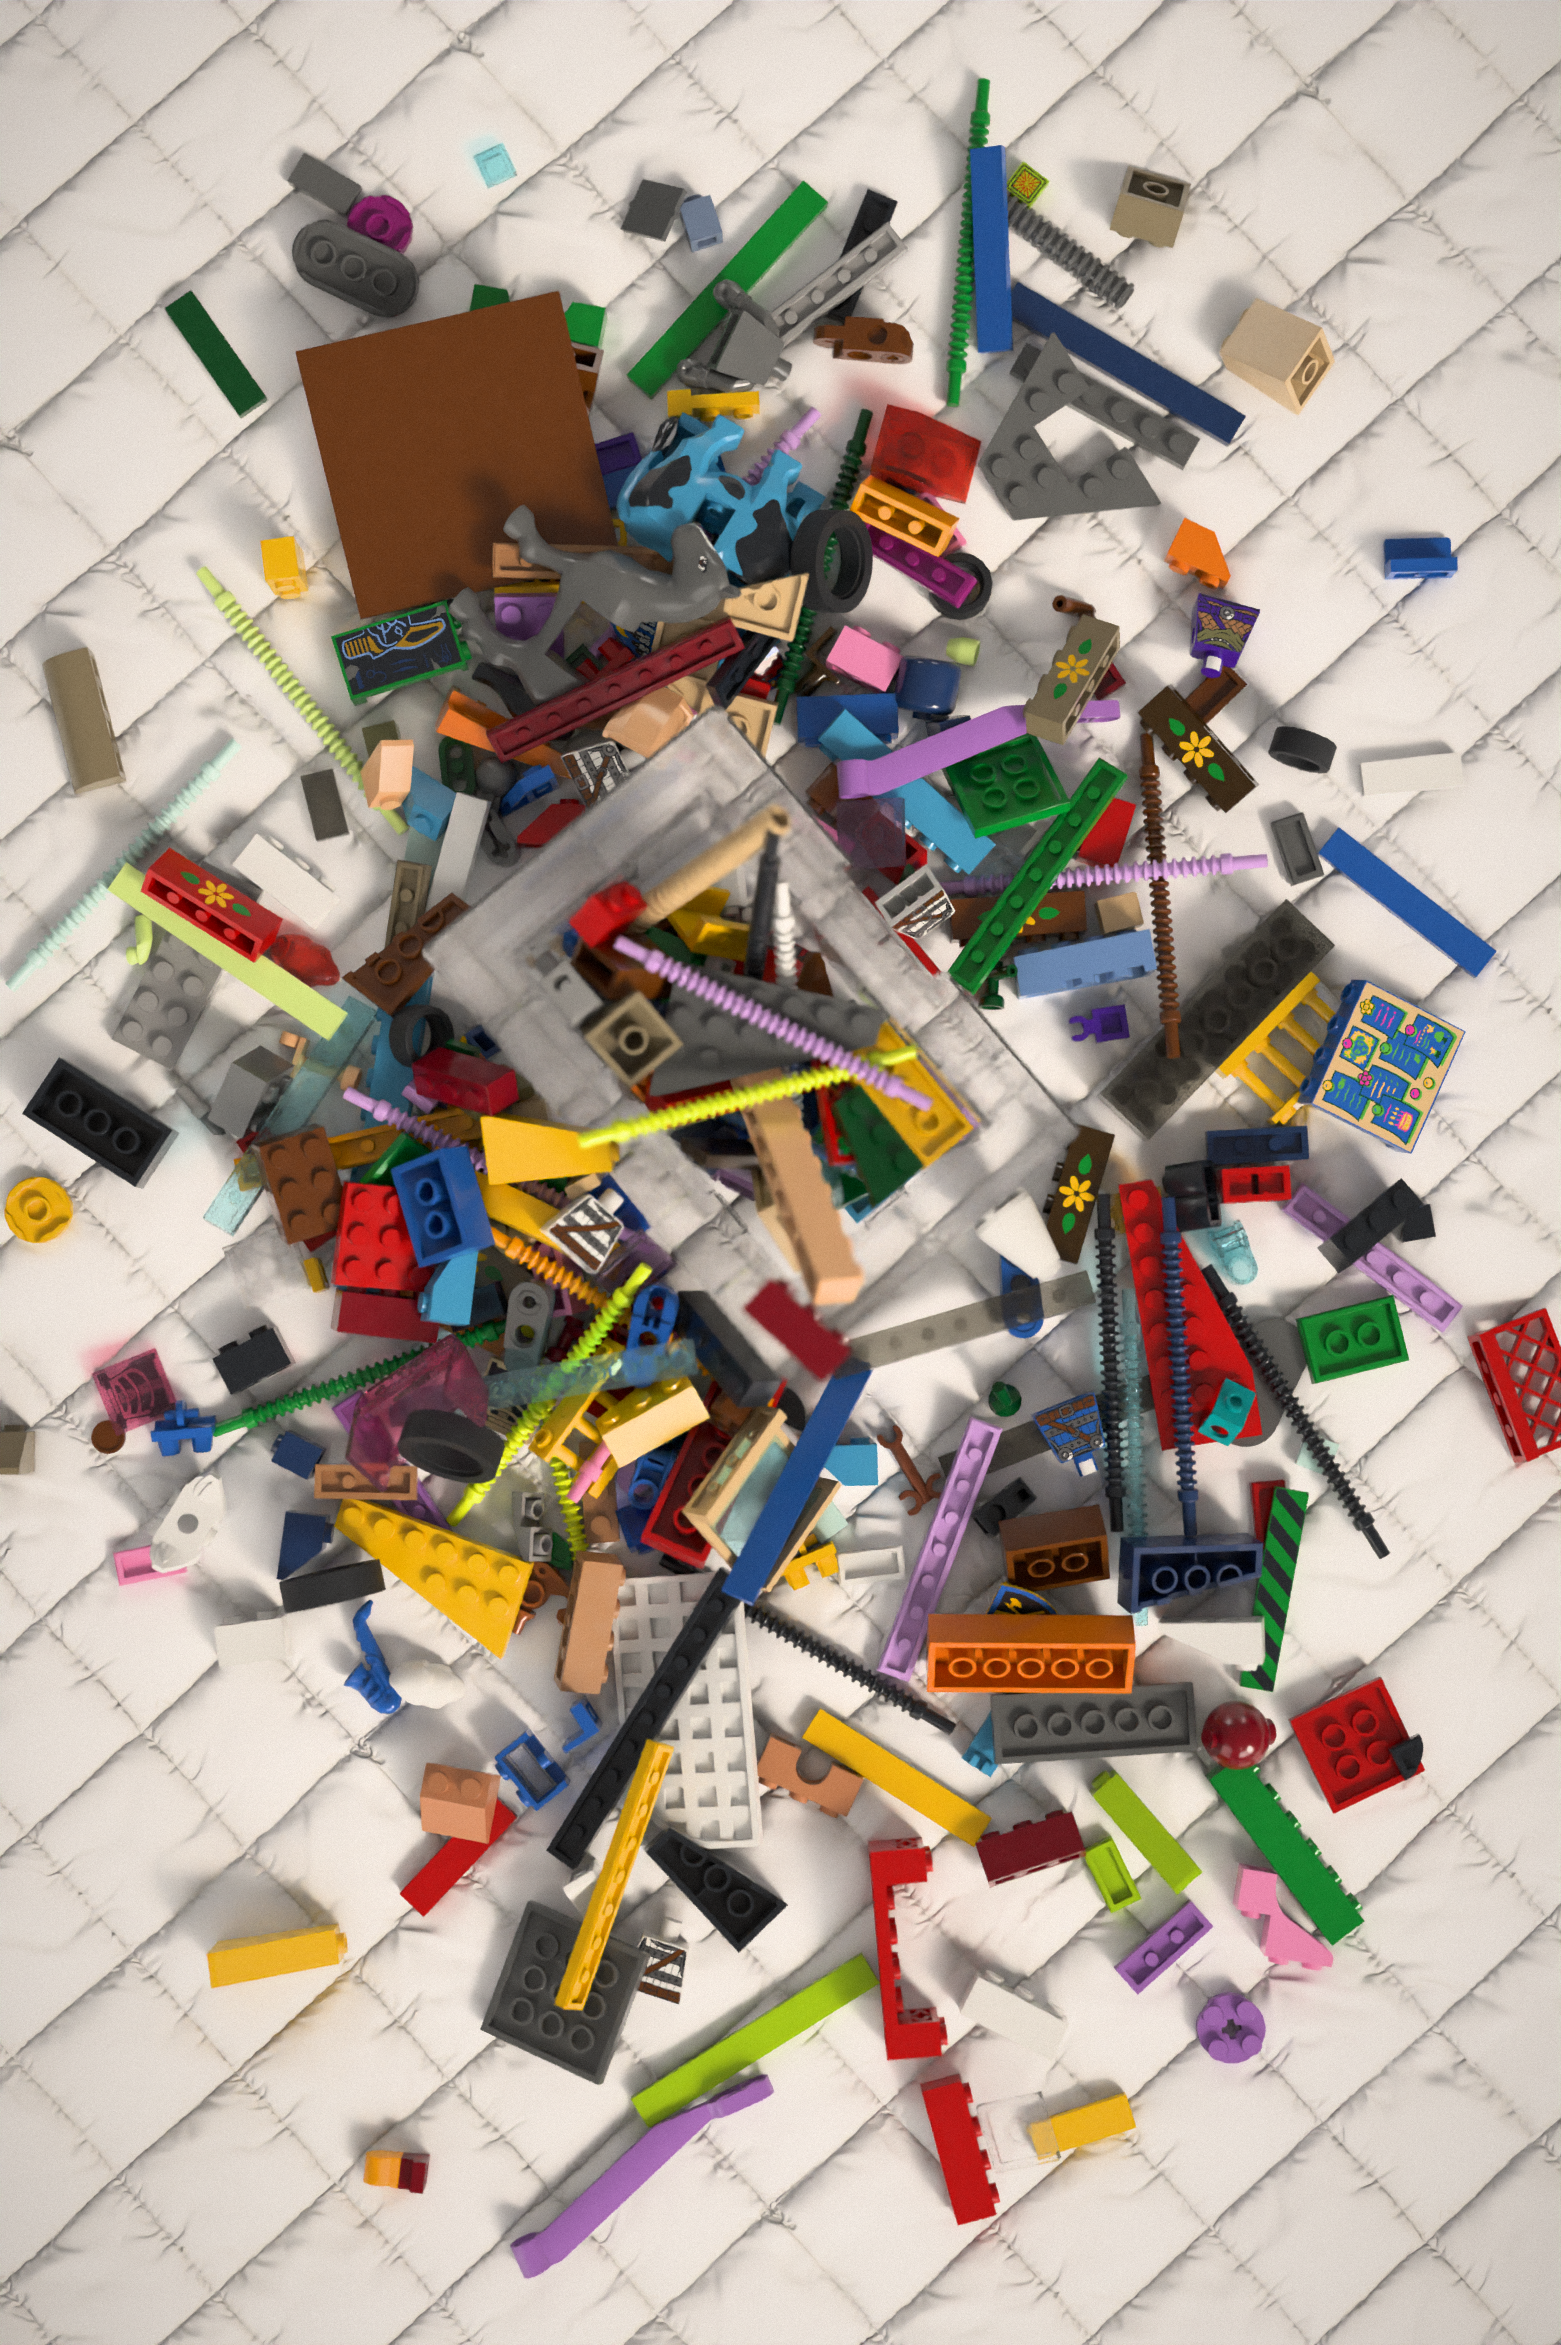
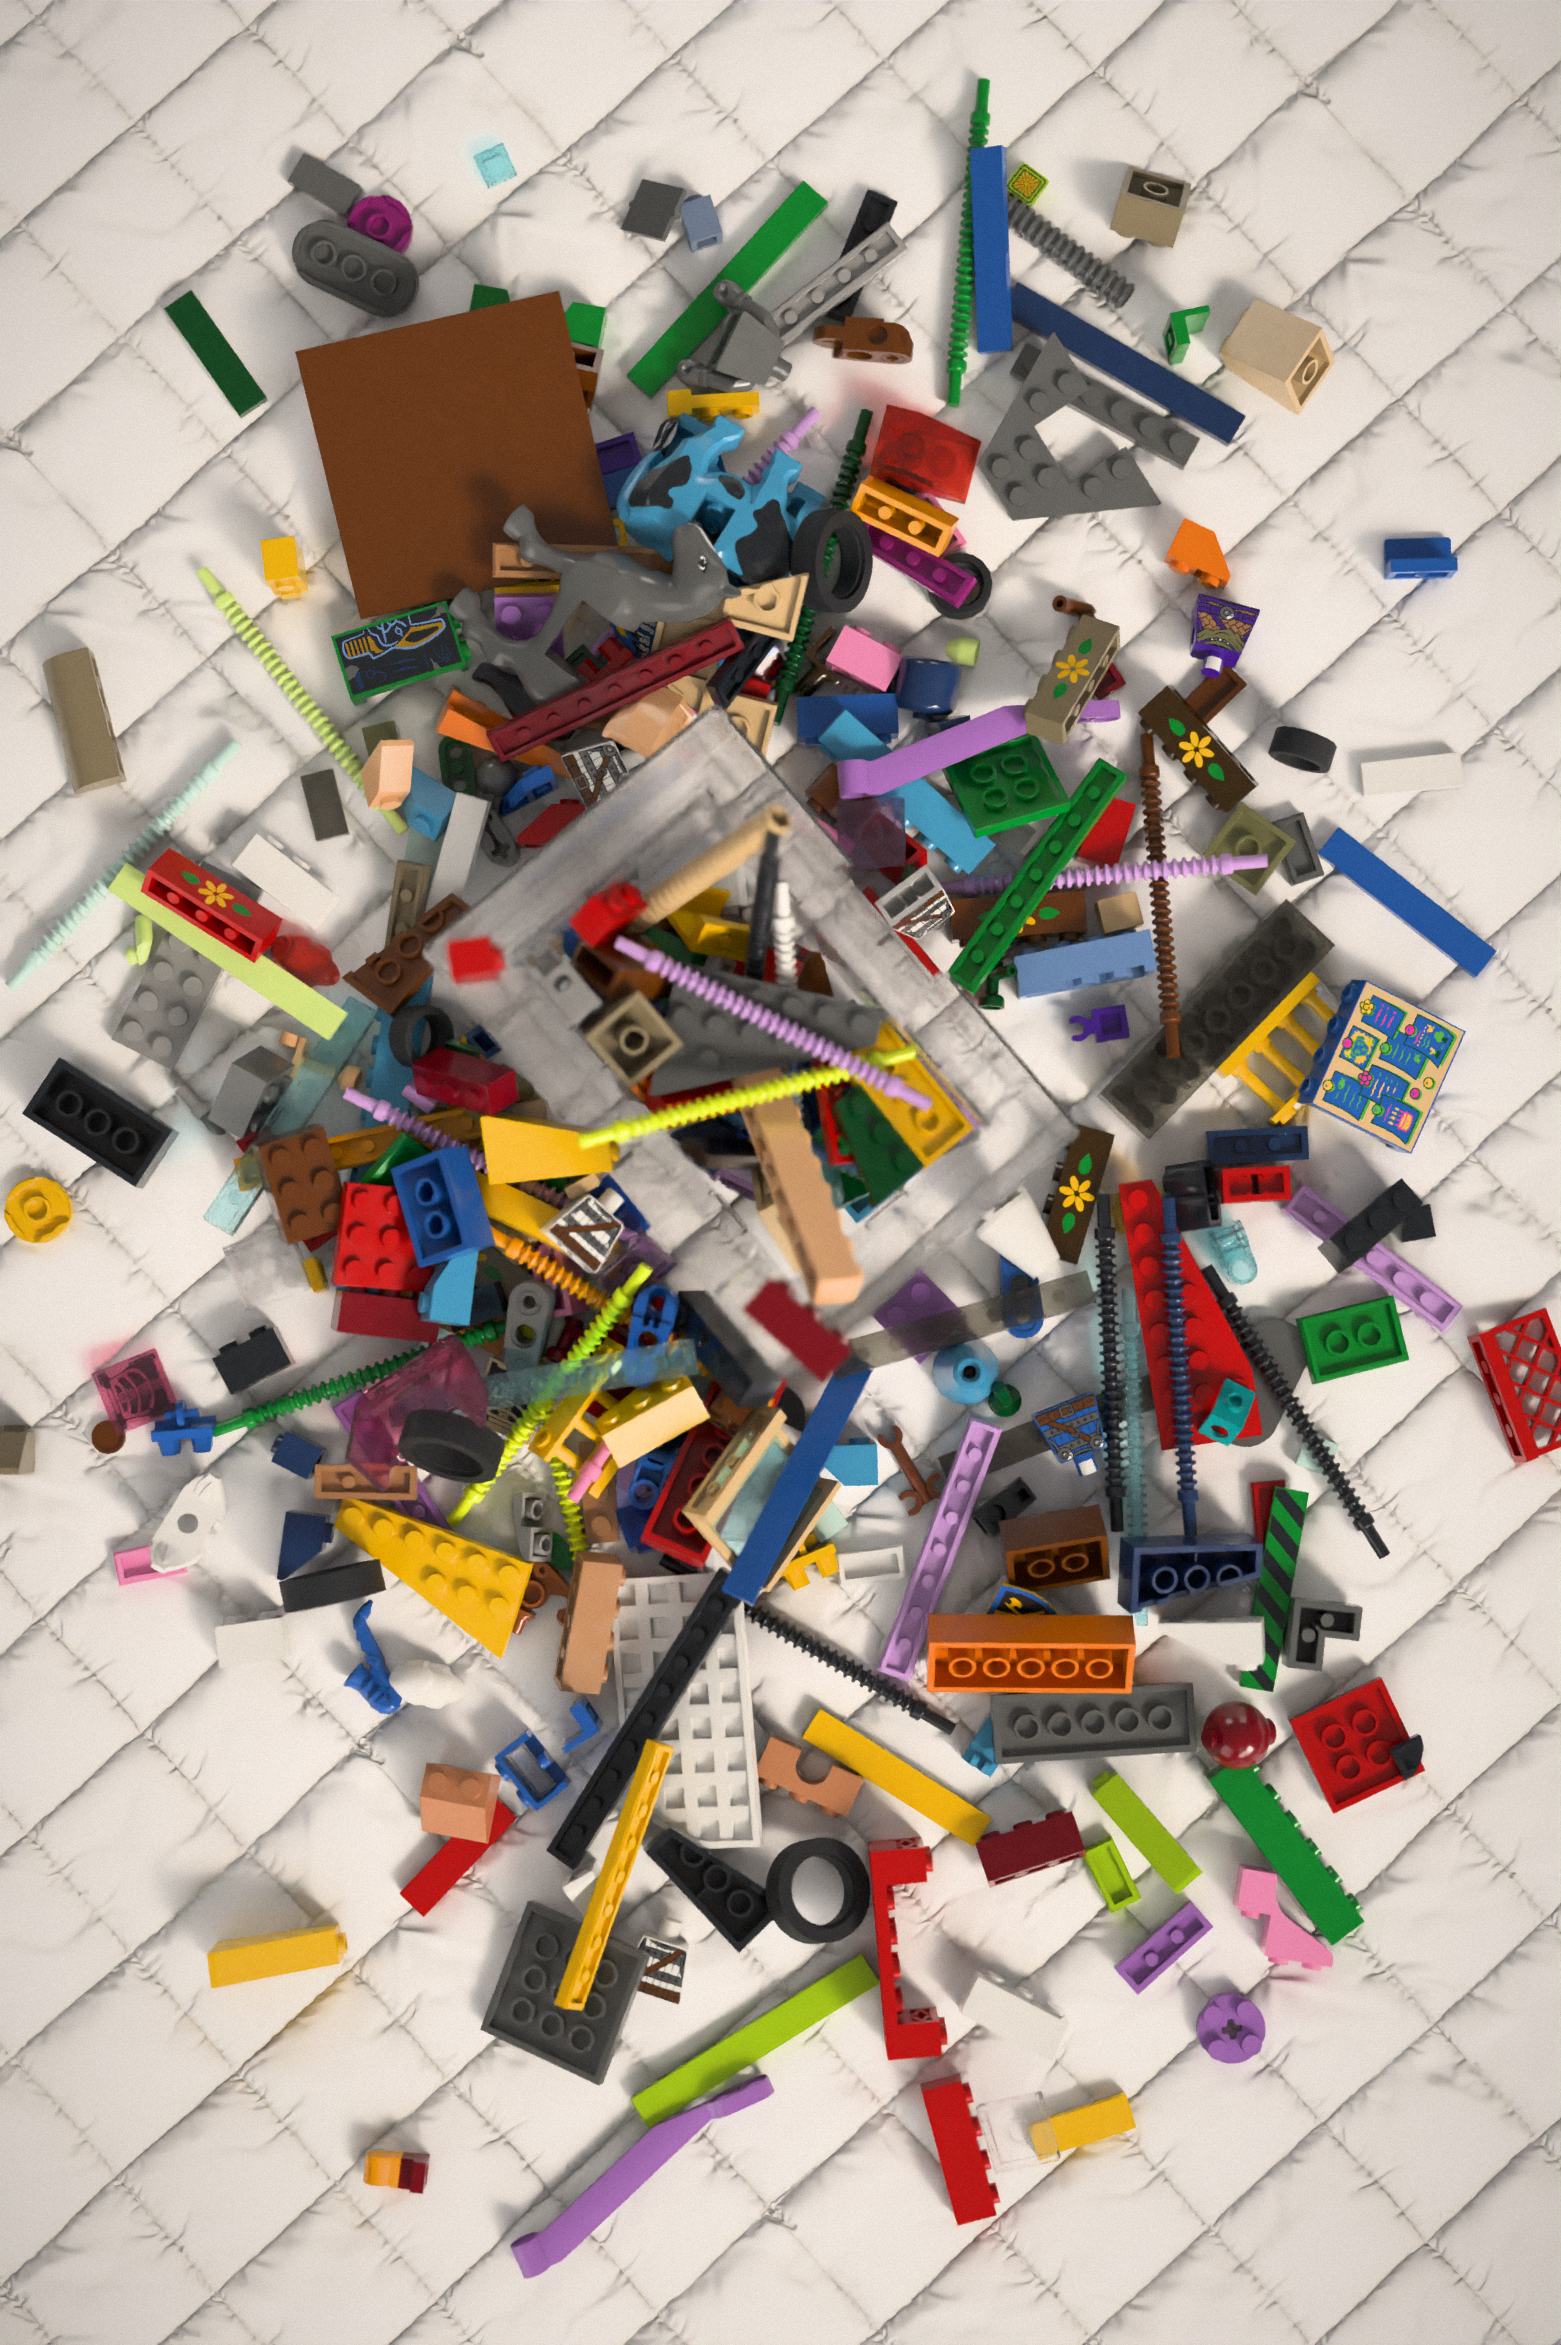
none -> red brick [446,936,505,985]
none -> black tyre [765,1837,871,1944]
none -> medium lavender plate [872,1269,967,1364]
none -> dark azure cone [932,1337,1000,1405]
none -> green panel [1162,305,1211,366]
none -> olive plate [1202,802,1296,896]
none -> dark grey brick [1281,1596,1363,1672]

